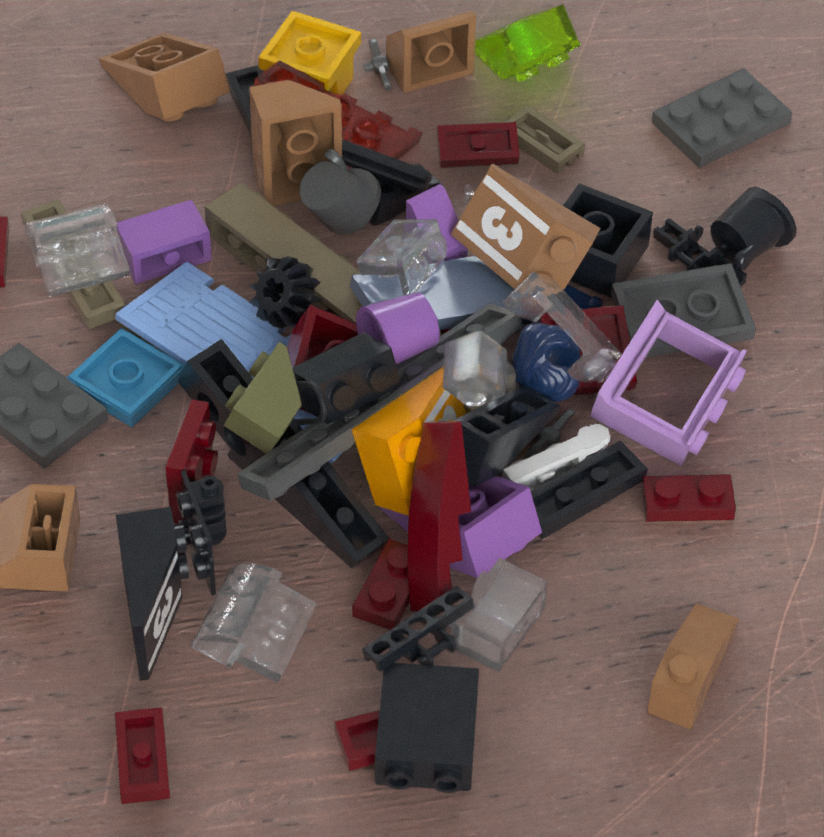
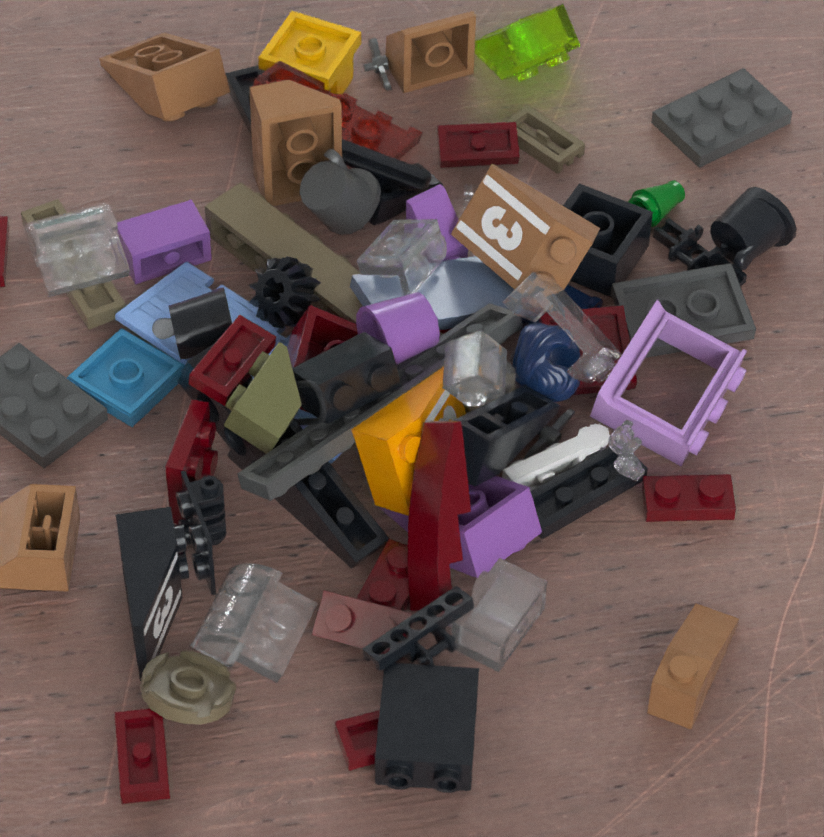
none -> dark tan tile [140,651,236,725]
none -> black hat [152,287,232,360]
none -> dark red plate [188,314,276,406]
none -> plate [312,590,413,660]
none -> clear piece [608,420,645,481]
none -> green cone [628,180,685,227]

